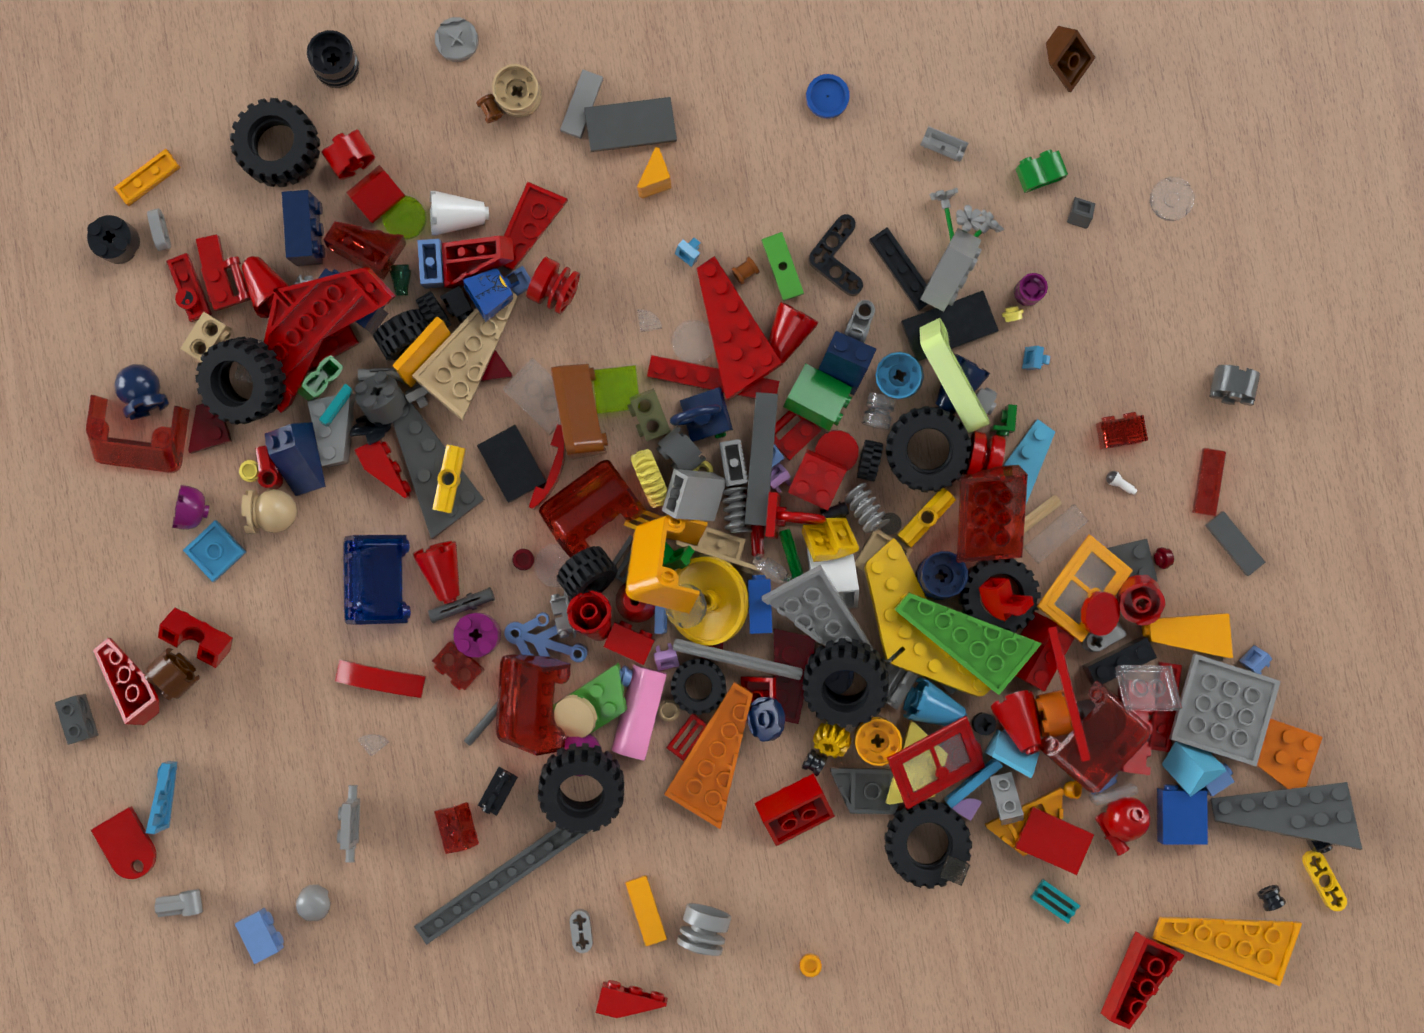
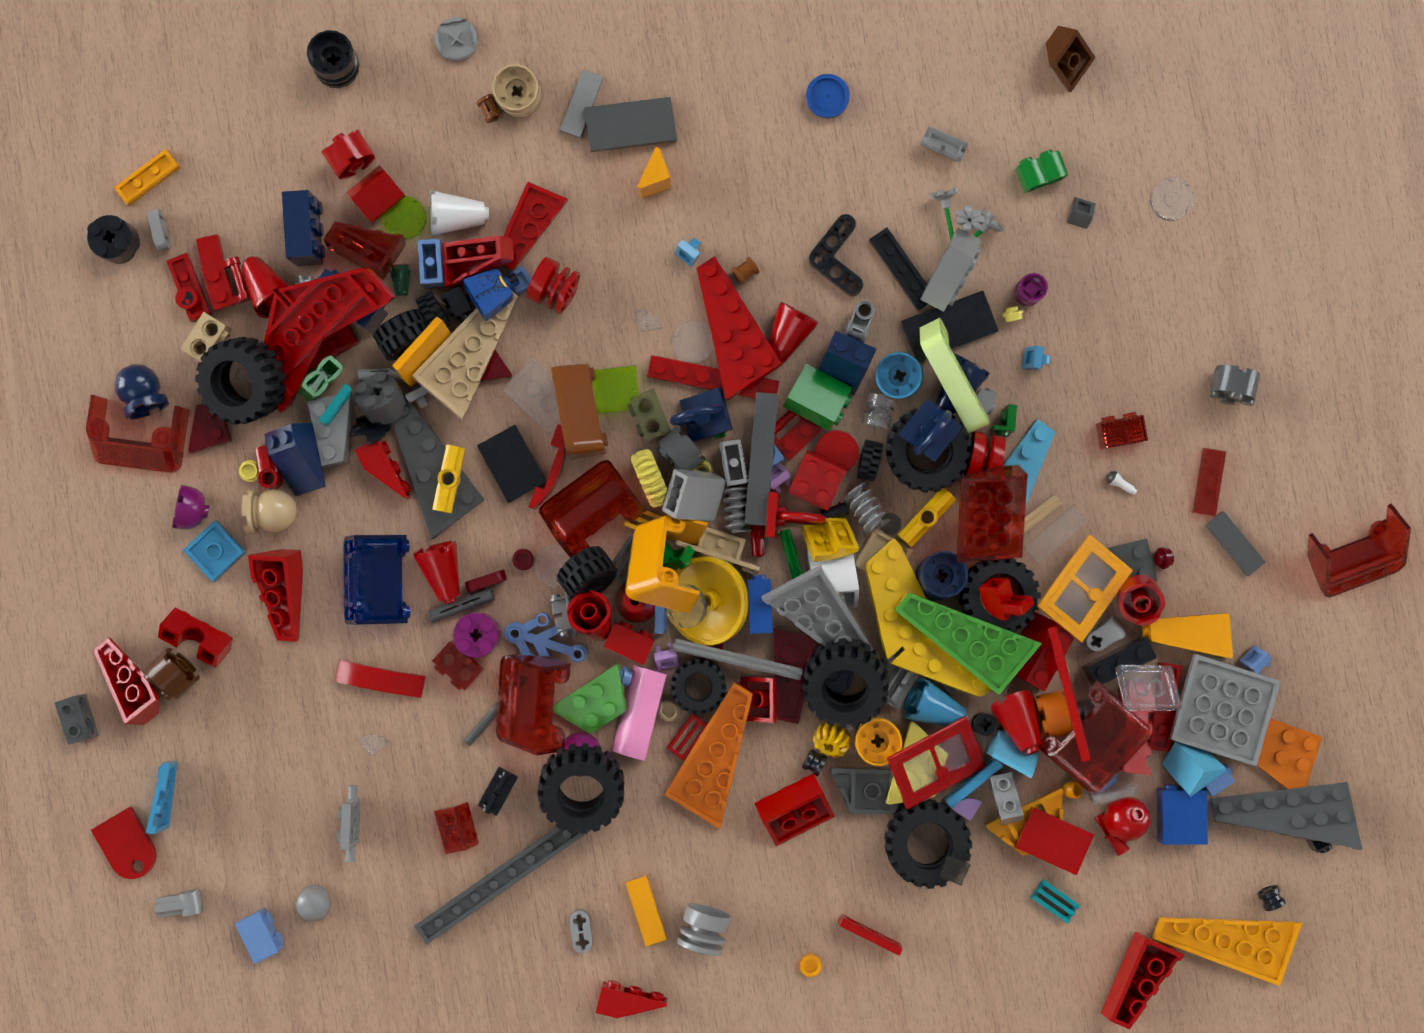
black tyre [230,98,320,187] -> none
tan tile [554,695,597,738] -> none
dark blue tile [747,697,785,742] -> none
clear tile [752,553,792,585] -> none
bright green tile [761,232,804,302] -> none
red tile [1081,591,1120,636] -> none
yellow beam [1302,850,1347,911] -> none
none -> red wedge [248,549,303,642]
none -> dark red beam [465,569,508,593]
none -> red tile [838,914,903,956]
none -> dark blue tile [899,399,963,462]
none -> clear red windscreen [1307,503,1411,597]

